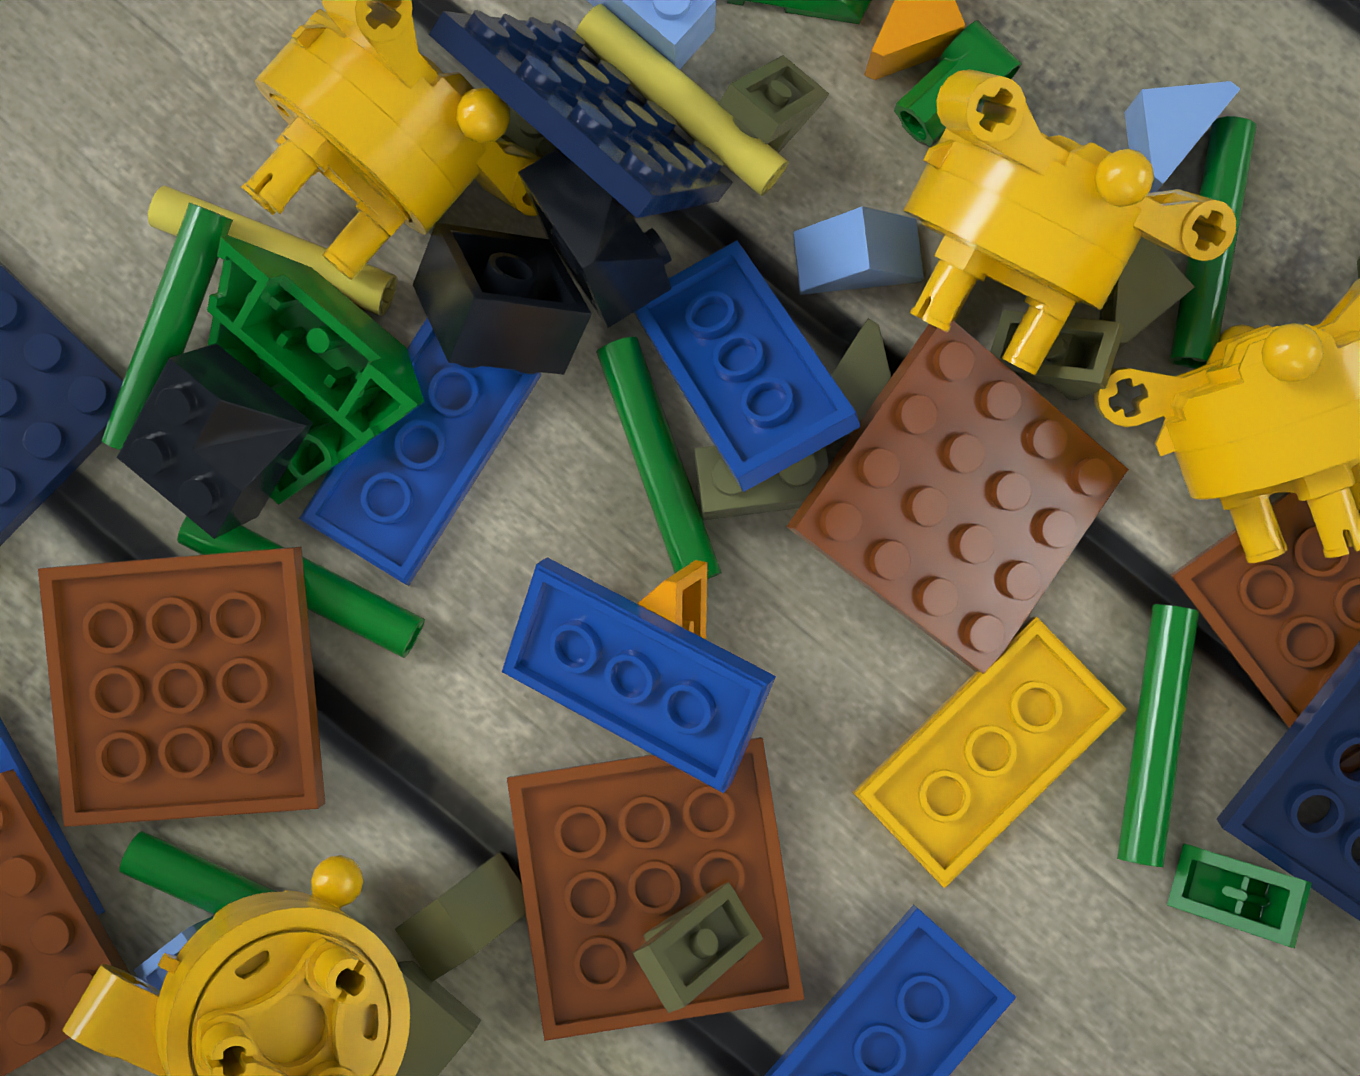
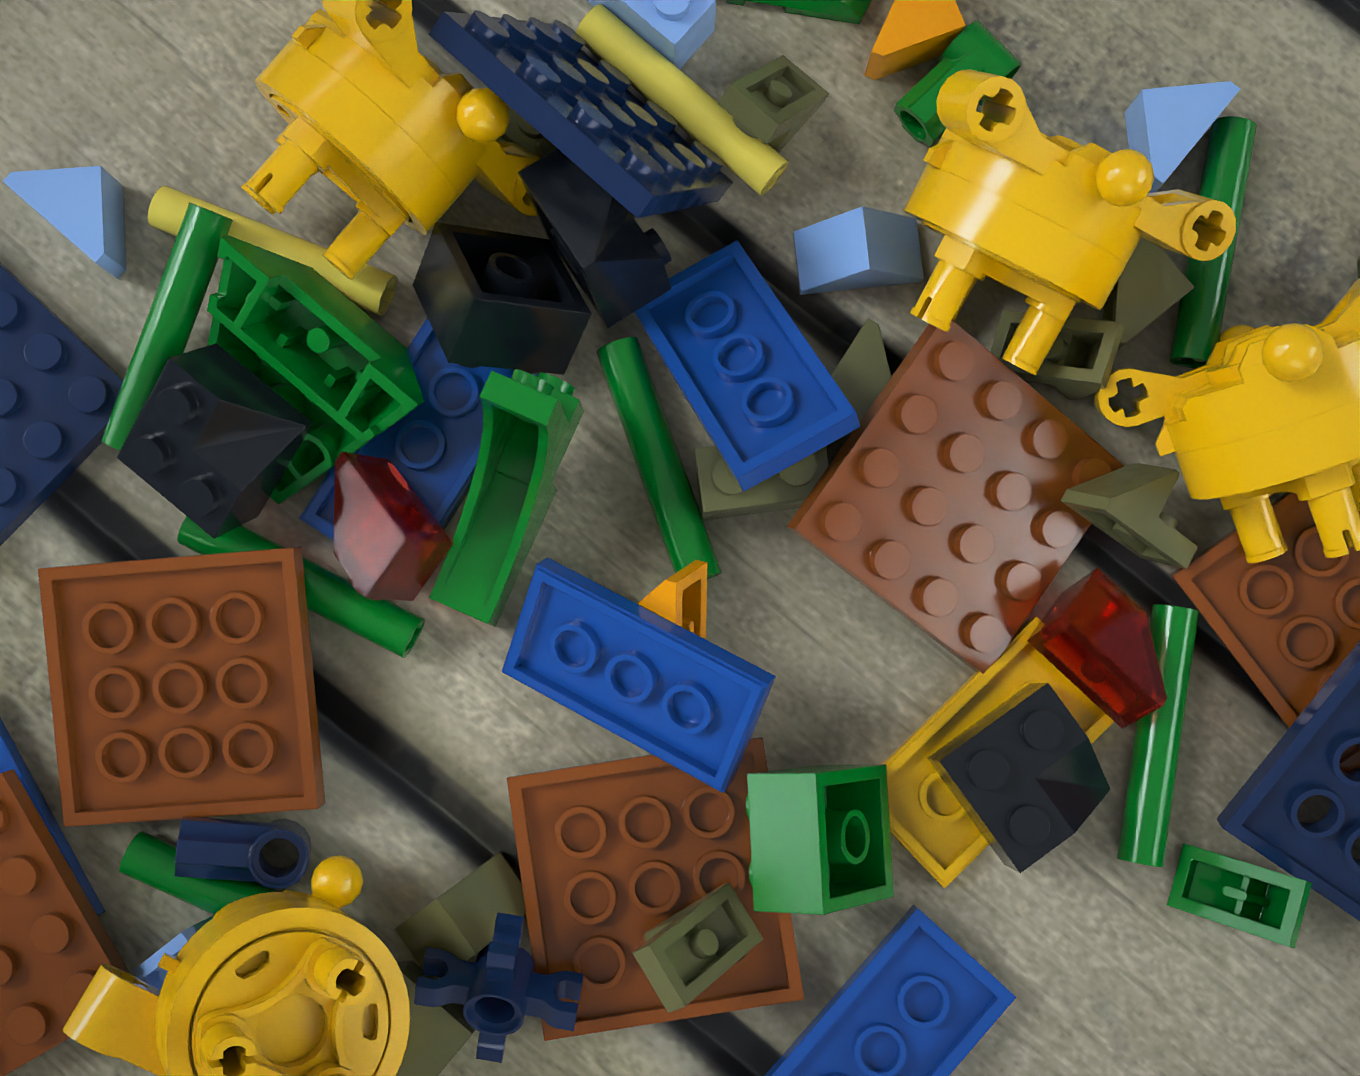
none -> light blue slope [2,166,126,279]
none -> dark blue piece [175,816,311,889]
none -> clear red slope [333,452,454,601]
none -> dark blue pin [414,912,584,1063]
none -> green arch [429,369,584,627]
none -> green brick [746,764,894,915]
none -> black slope [927,683,1111,873]
none -> clear red slope [1027,567,1167,729]
none -> olive slope [1061,463,1198,569]

